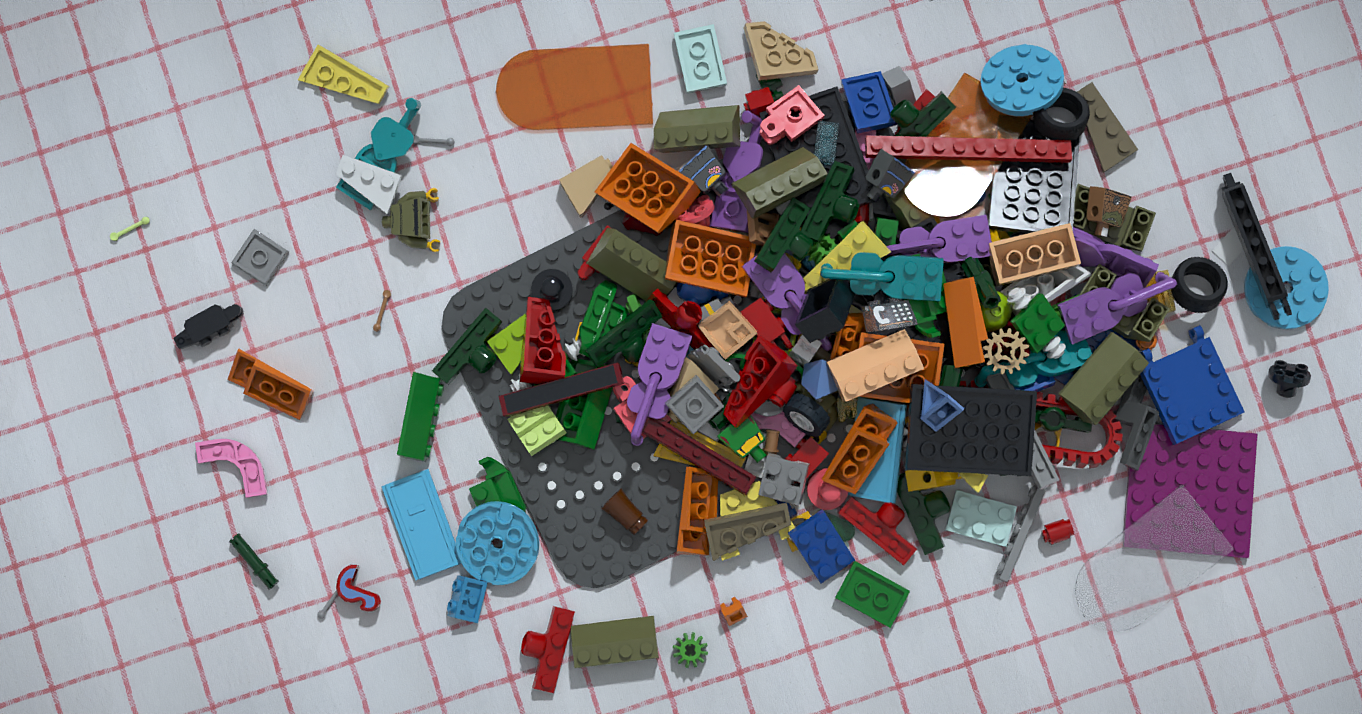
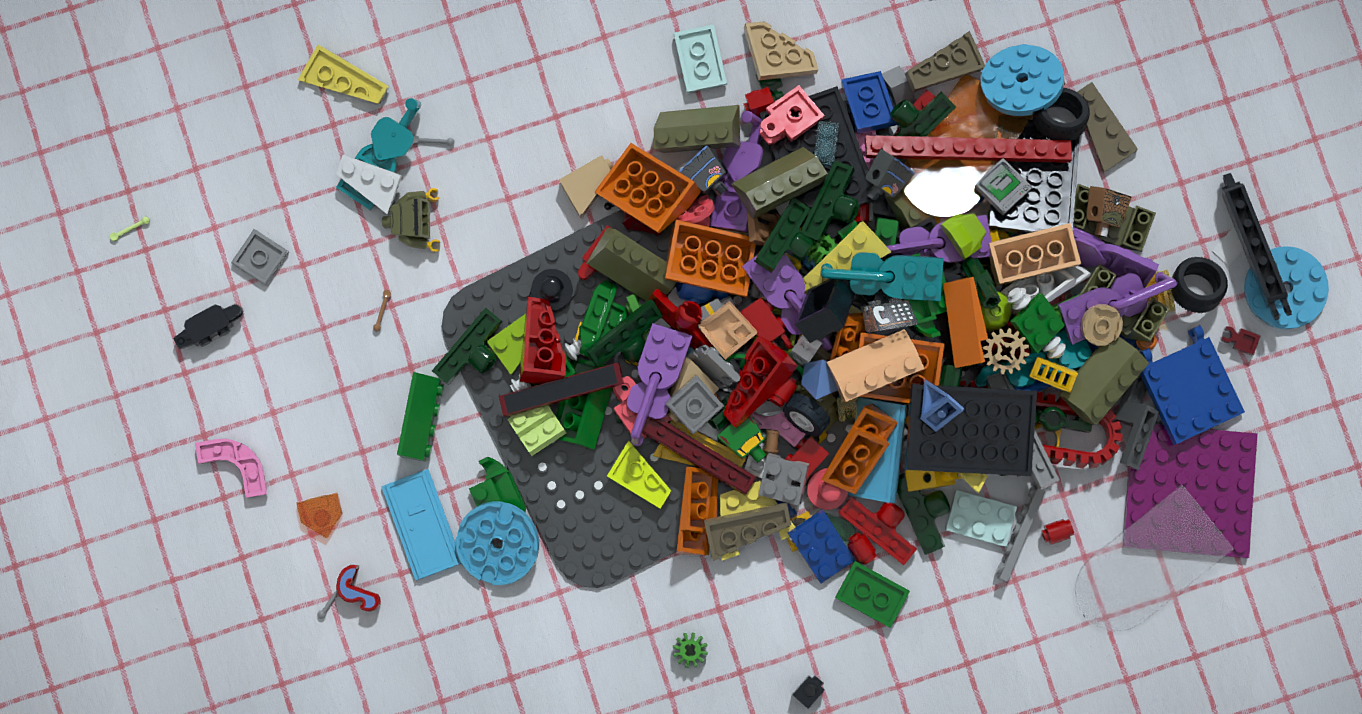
orange slope [227,349,314,420] -> none
dark green pin [229,533,279,590] -> none
dark azure bracket [447,575,488,623] -> none
clear orange piece [495,44,653,130] -> none
red plate [521,606,575,693] -> none
olive slope [571,616,659,668] -> none
reddish brown plant [601,488,648,535] -> none
orange tile [720,597,748,626] -> none
black plate [1268,360,1311,398] -> none
none -> clear orange plate [296,493,343,538]
none -> neon yellow wing [607,441,671,509]
none -> black brick [792,675,825,709]
none -> red brick [847,532,877,565]
none -> dark tan wing [905,31,985,92]
none -> lime slope [940,213,987,260]
none -> tile [973,158,1032,215]
none -> yellow slope [1029,357,1078,393]
none -> tan tile [1081,304,1123,346]
none -> dark red plate [1220,326,1261,356]

